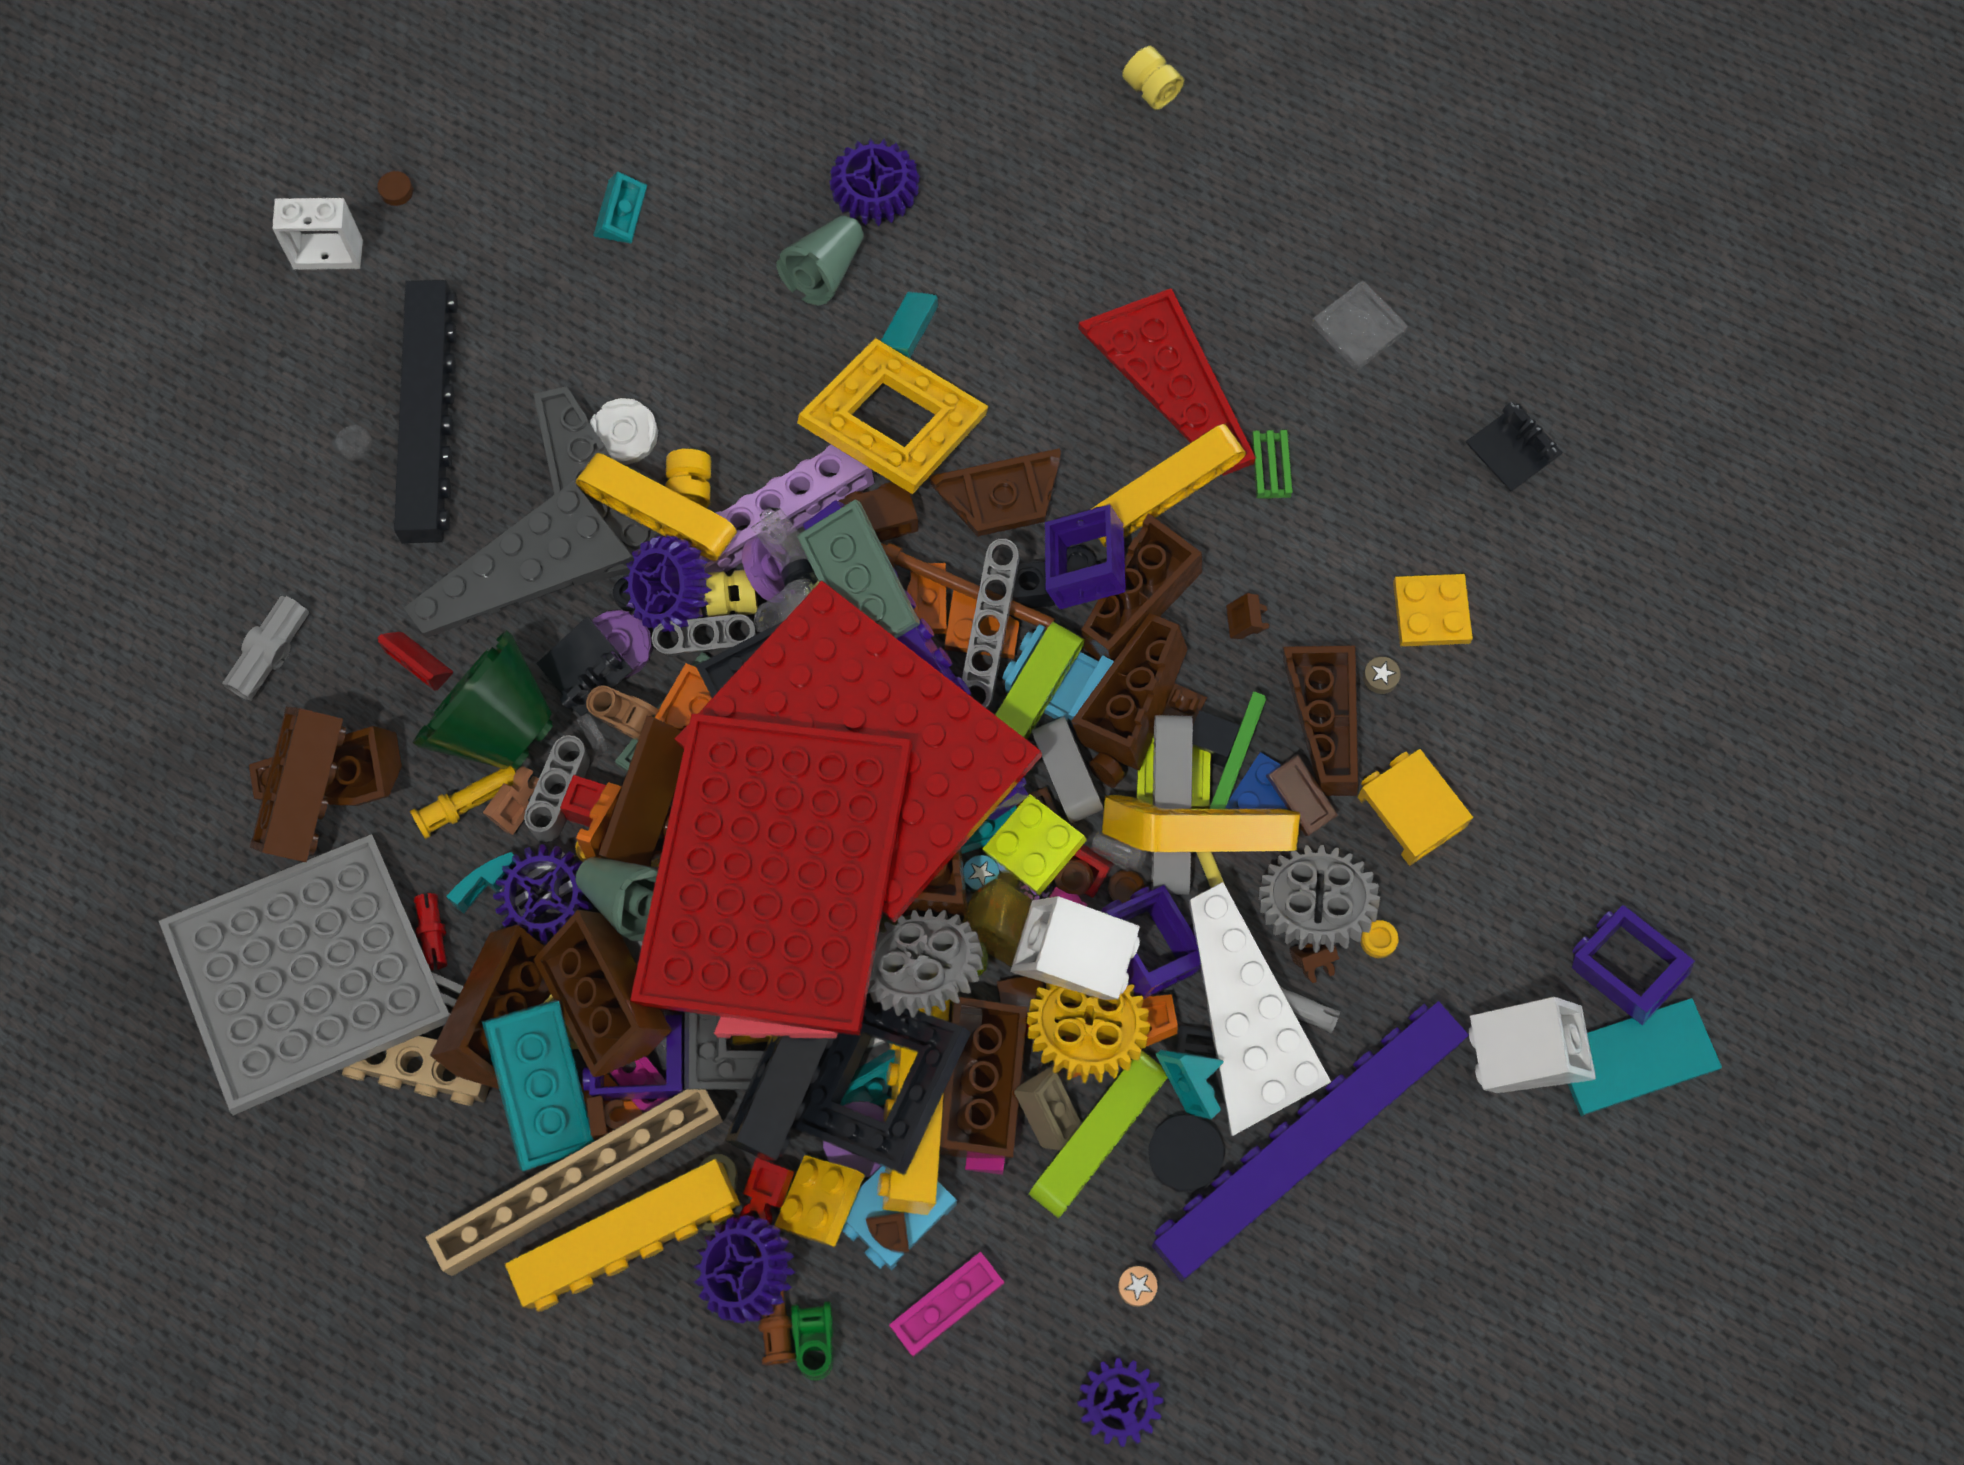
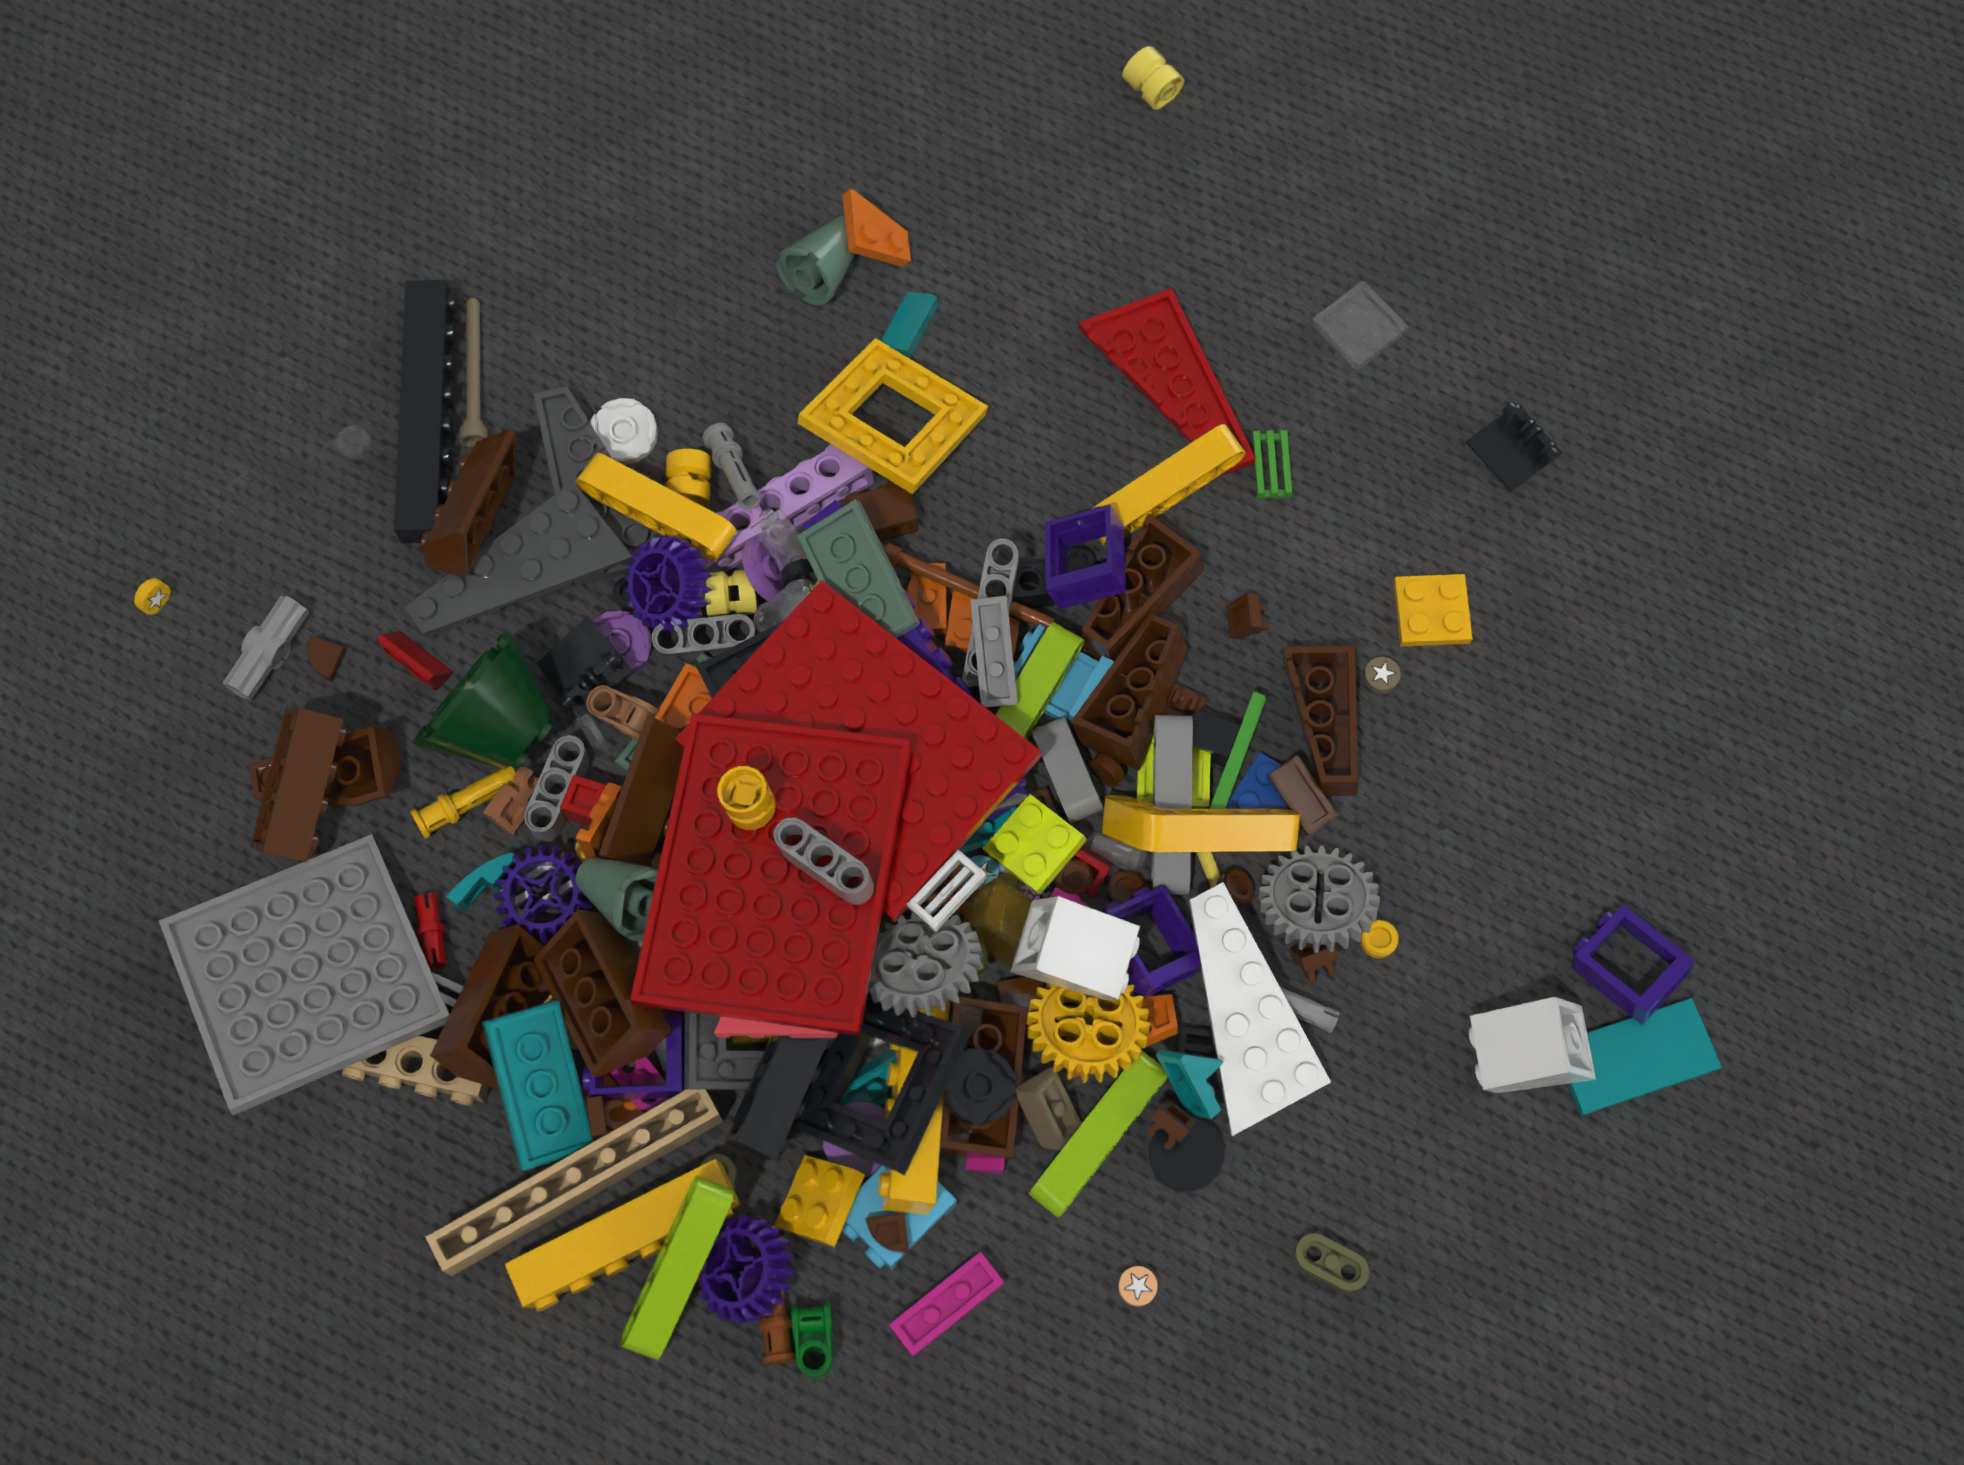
white window [272,198,363,269] -> none
reddish brown tile [378,171,413,206] -> none
teal slope [593,171,647,243] -> none
red plate [739,1157,795,1225] -> none
dark purple gear [830,137,919,226] -> none
reddish brown wing [930,448,1061,537] -> none
dark purple gear [1077,1358,1163,1447] -> none
dark purple brick [1152,1001,1469,1282] -> none
yellow panel [1357,749,1473,866] -> none
none -> yellow tile [134,578,170,615]
none -> reddish brown tile [308,636,346,682]
none -> reddish brown slope [420,429,516,579]
none -> dark tan piece [460,298,488,448]
none -> lime beam [620,1176,734,1360]
none -> light grey pin [703,423,761,510]
none -> yellow wheel [717,766,776,830]
none -> light grey beam [774,818,874,905]
none -> orange wing [842,189,911,266]
none -> white tile [906,850,987,932]
none -> black tile [942,1048,1016,1126]
none -> light grey plate [970,596,1018,708]
none -> reddish brown tile [1148,1098,1198,1150]
none -> reddish brown tile [1216,869,1254,907]
none -> olive plate [1294,1233,1369,1292]

